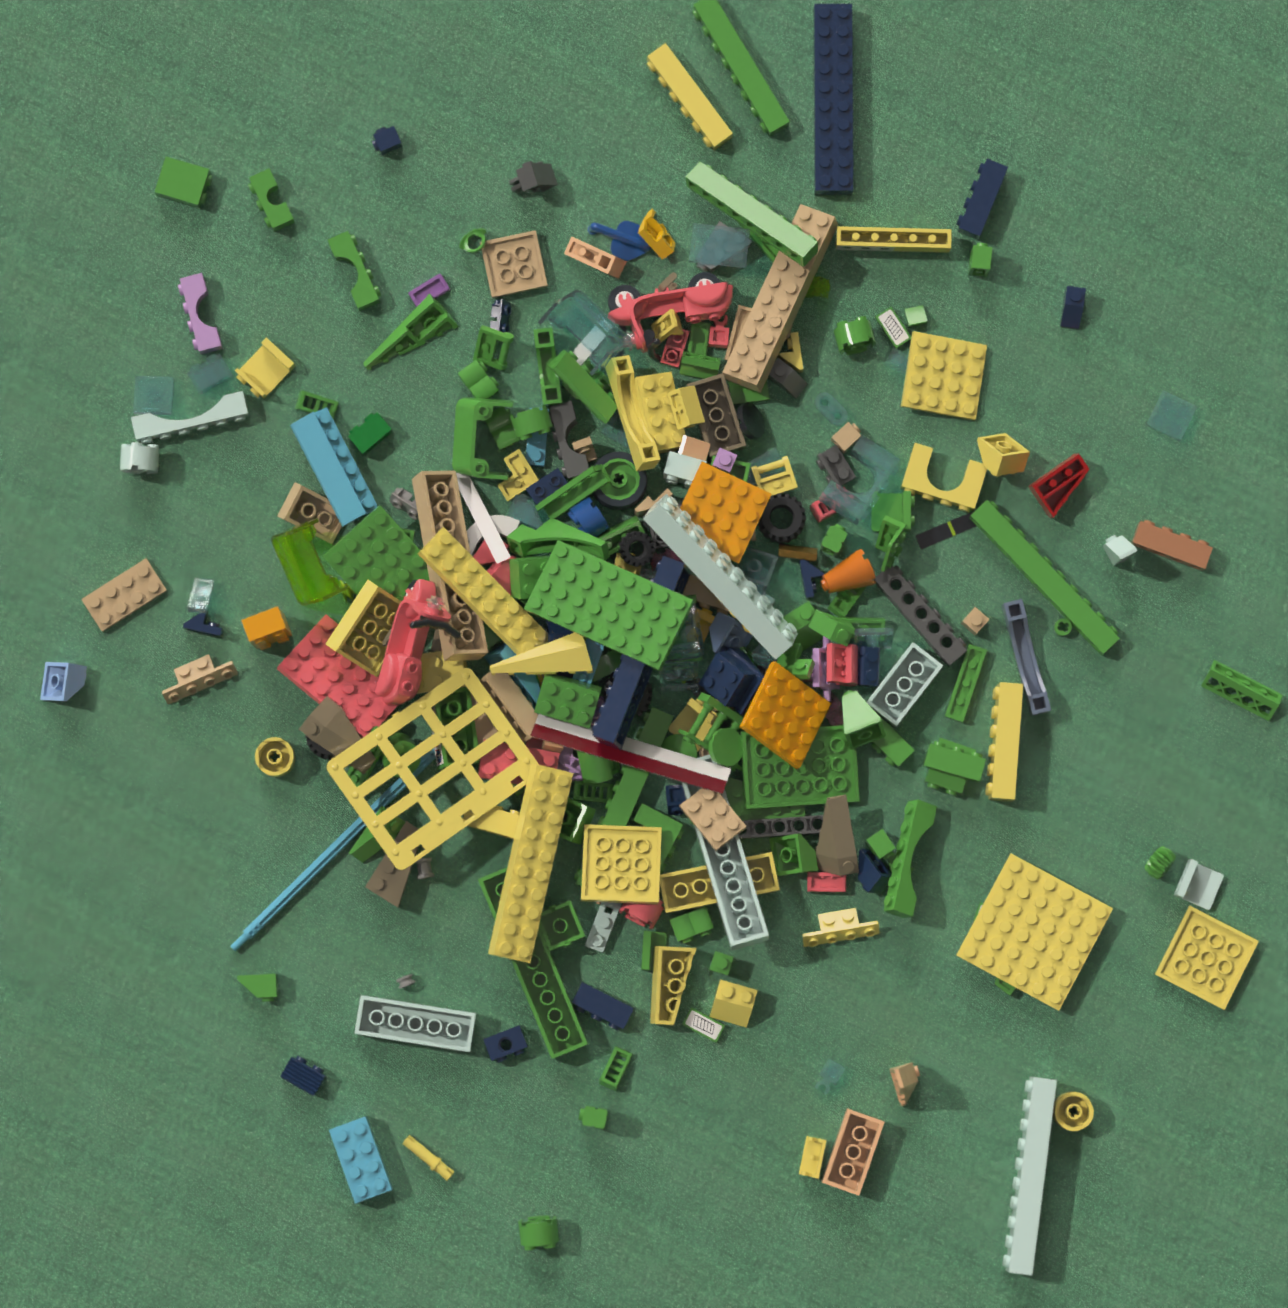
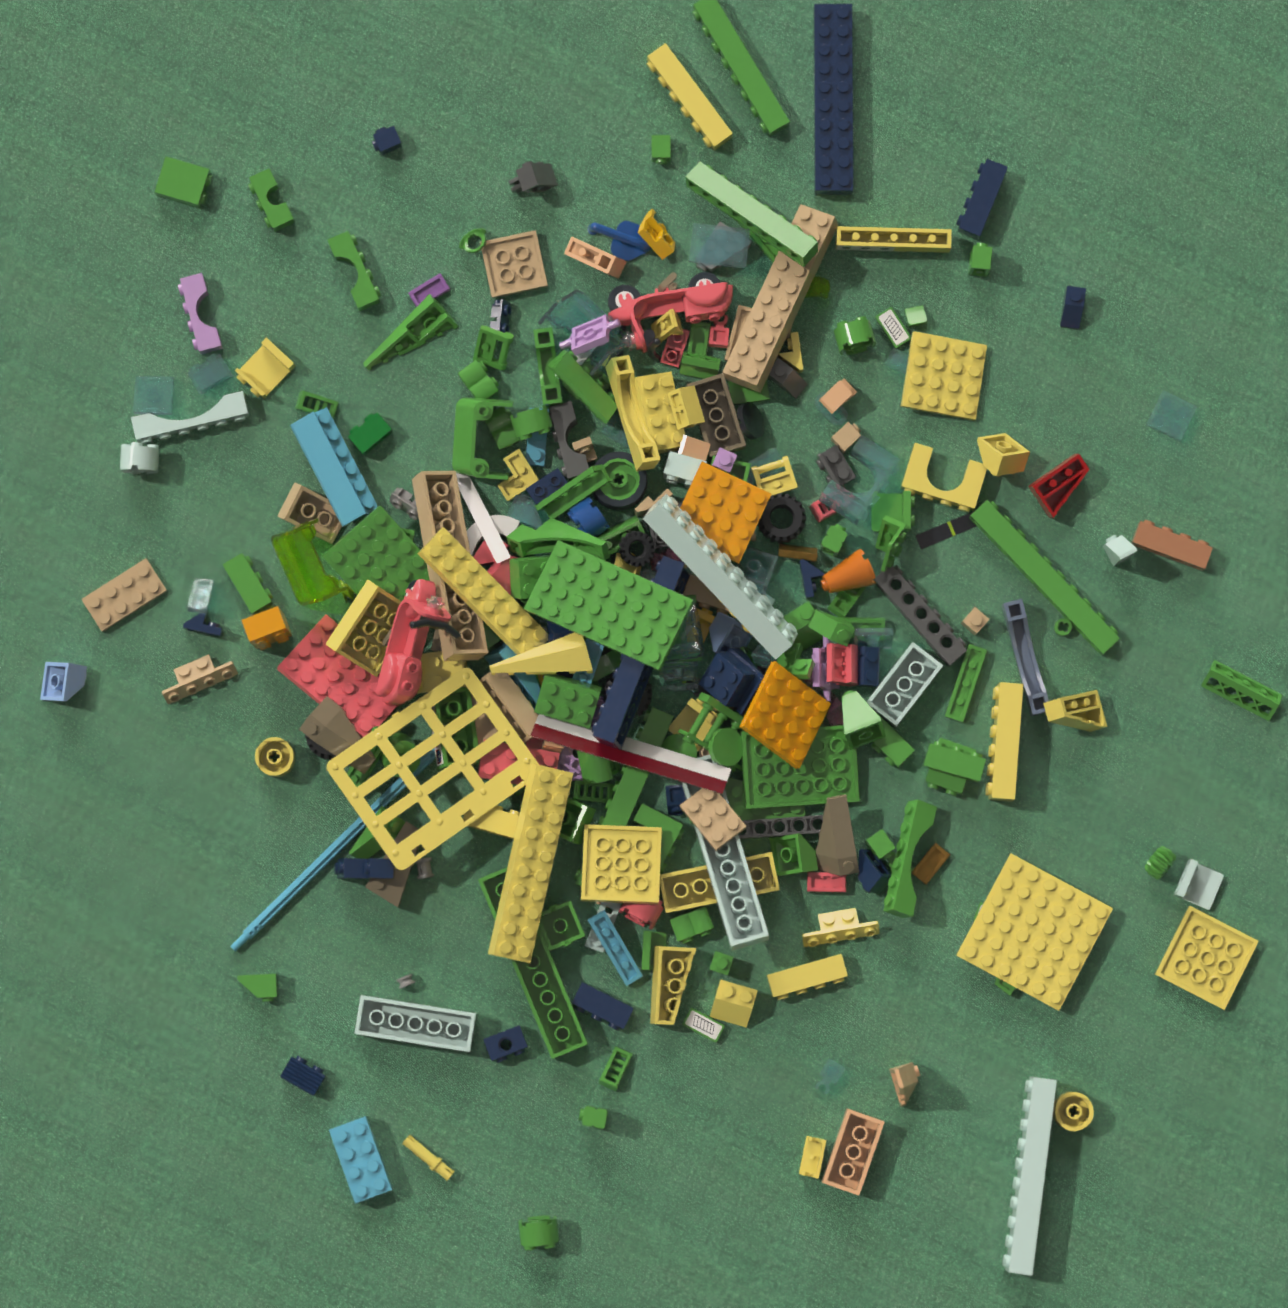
none -> bright green brick [222,553,274,615]
none -> dark blue arch [334,858,394,879]
none -> lavender plate [559,314,621,355]
none -> medium azure plate [587,910,643,986]
none -> bright green brick [651,135,671,164]
none -> light yellow brick [766,954,848,1000]
none -> light nougat slope [819,379,857,414]
none -> pearl gold tile [912,843,950,885]
none -> light yellow wedge [1043,690,1107,732]

